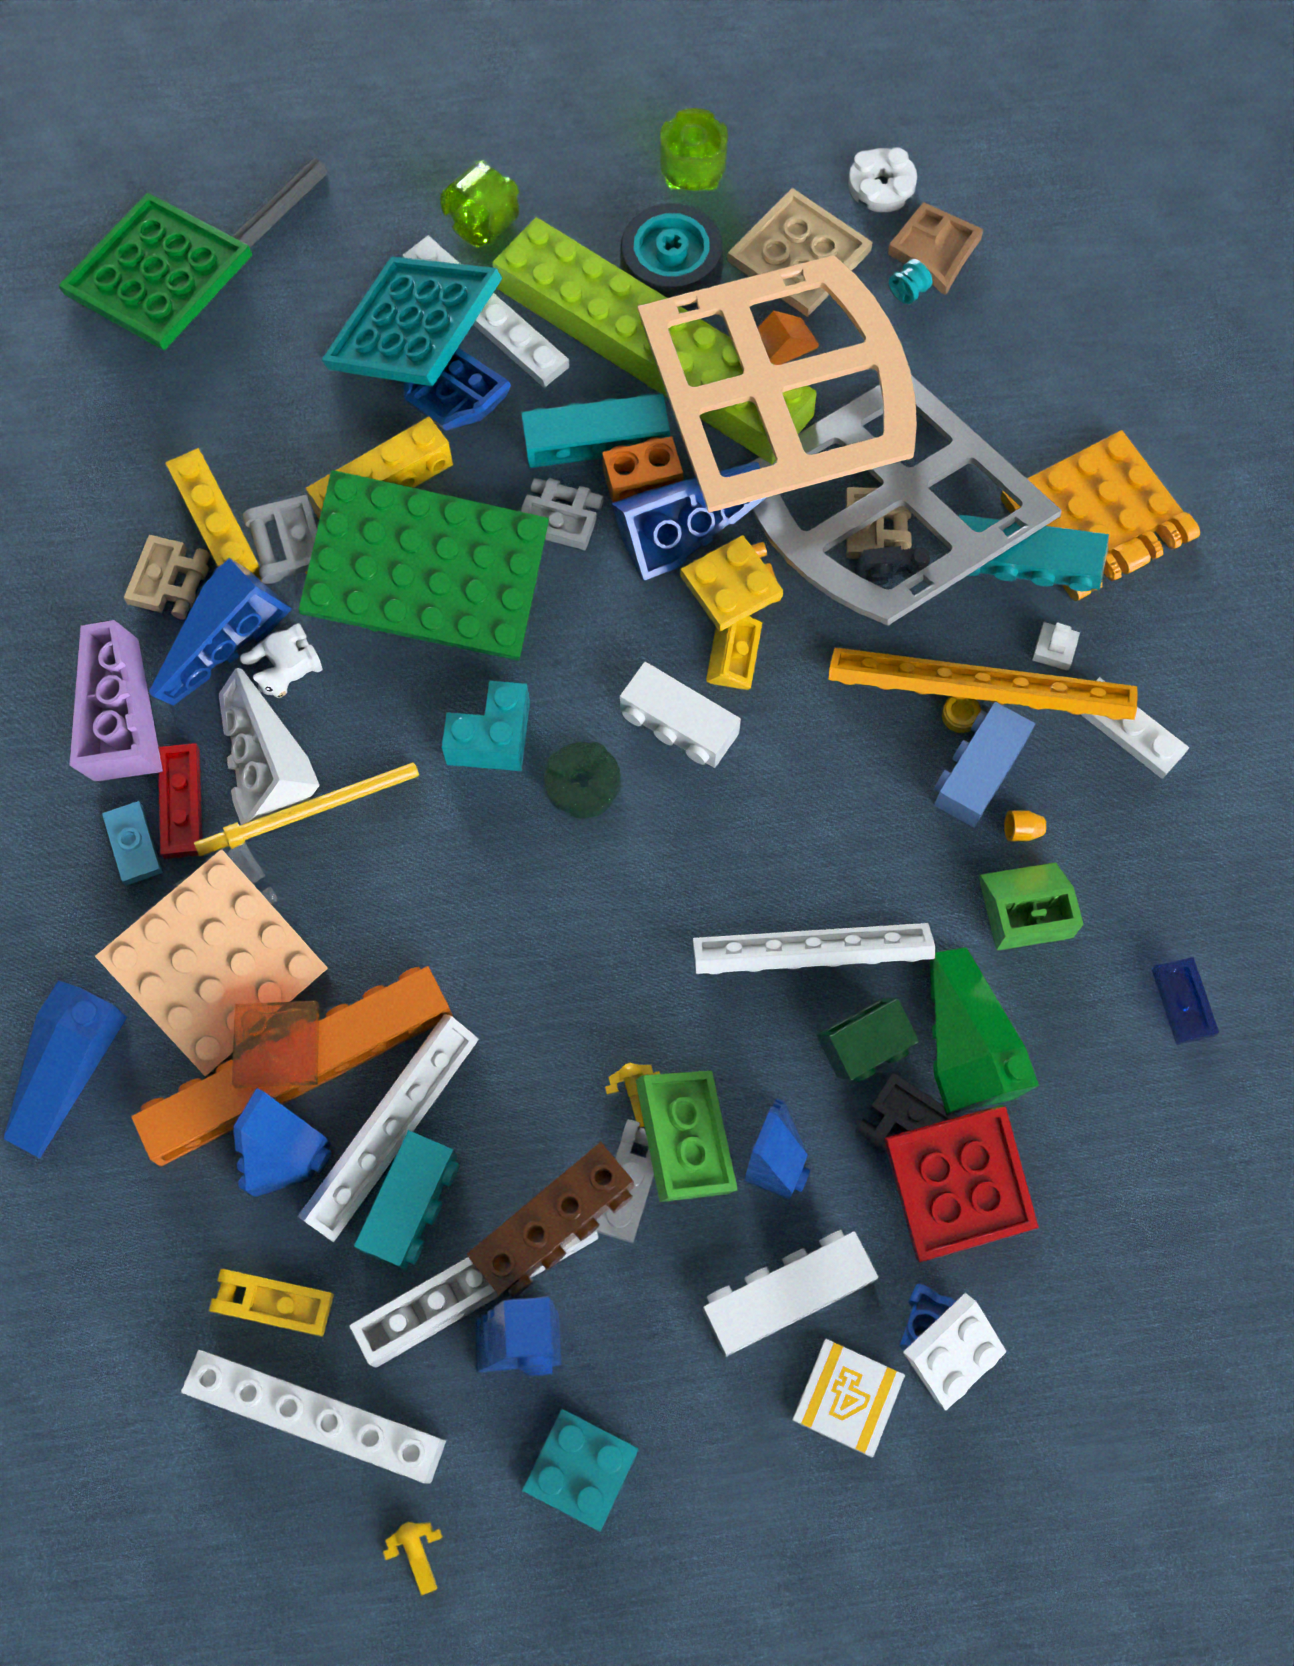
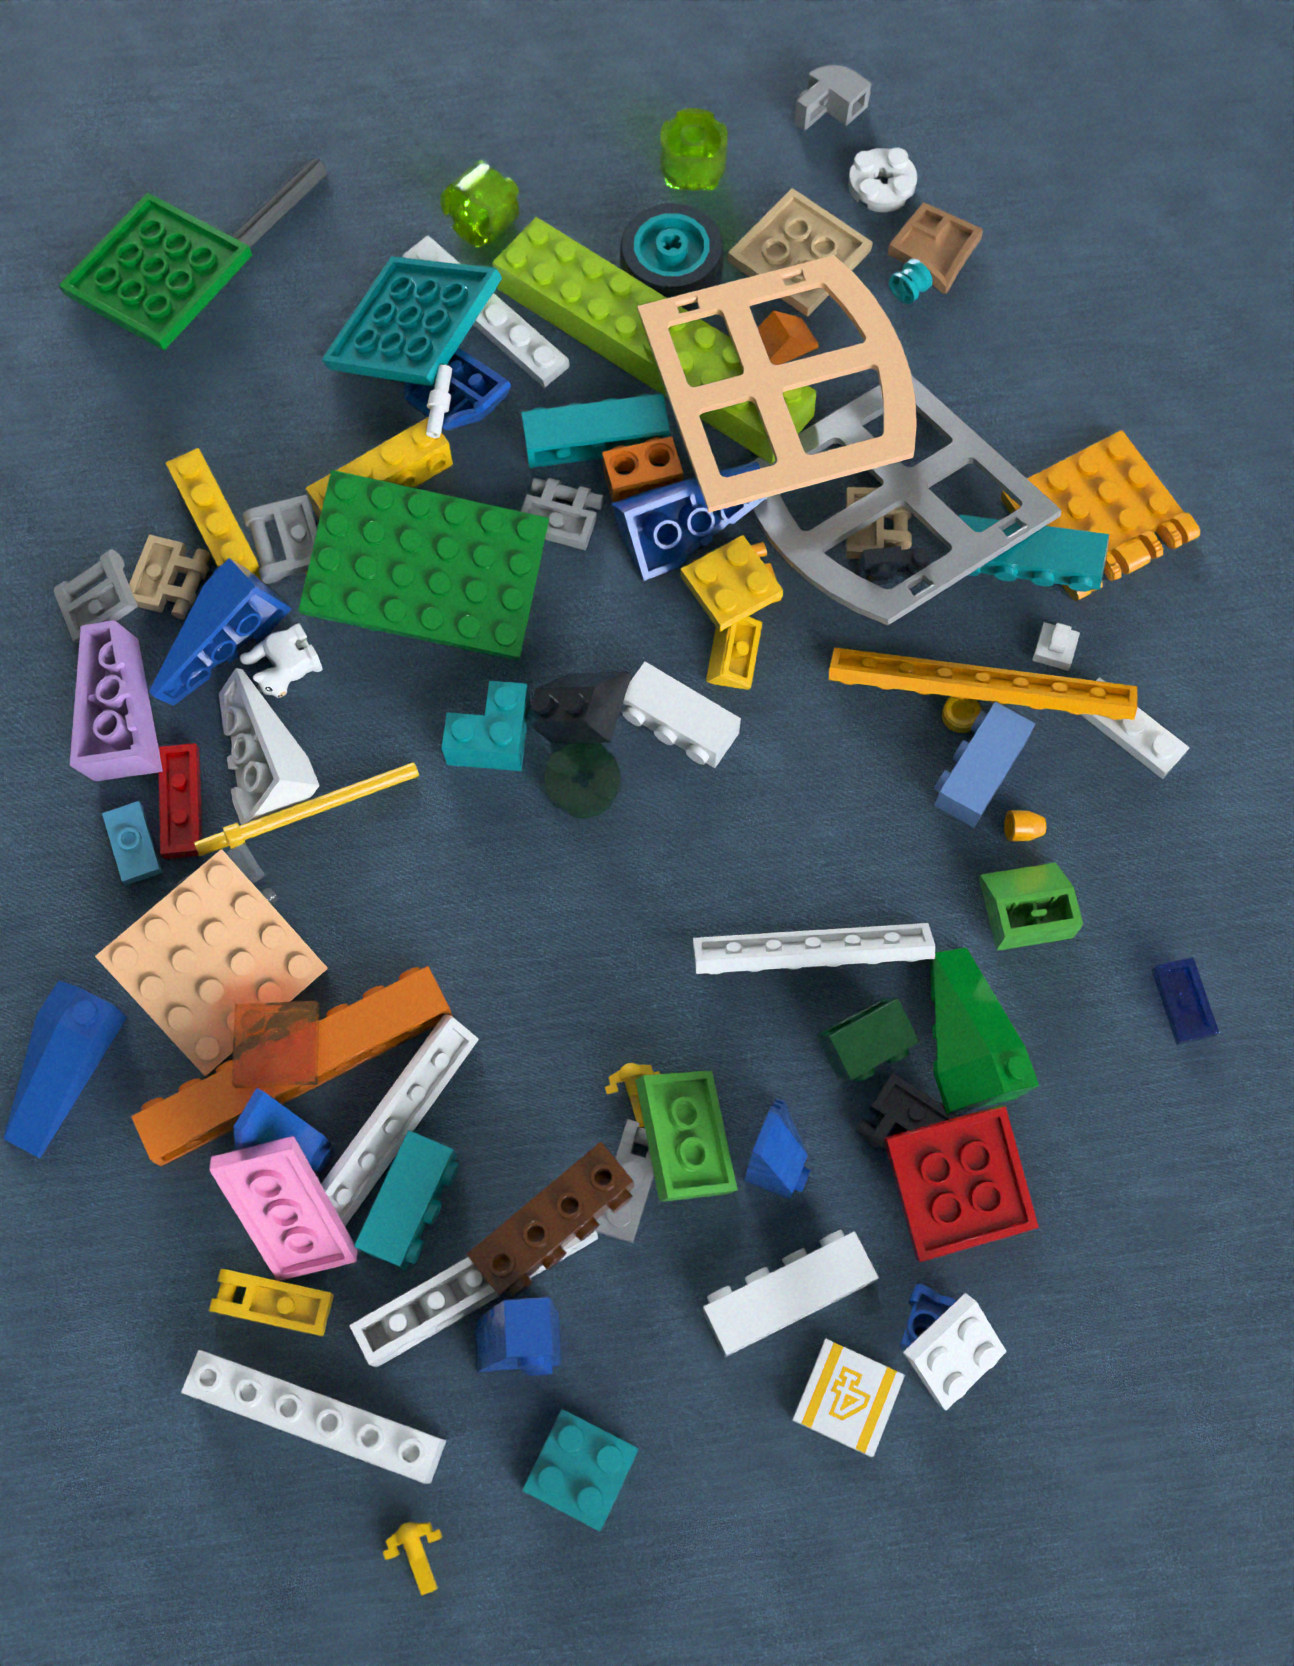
none -> light grey plate [54,549,138,643]
none -> bright pink plate [209,1136,358,1281]
none -> white bar [426,365,452,438]
none -> black slope [525,671,631,743]
none -> light grey brick [795,65,871,131]

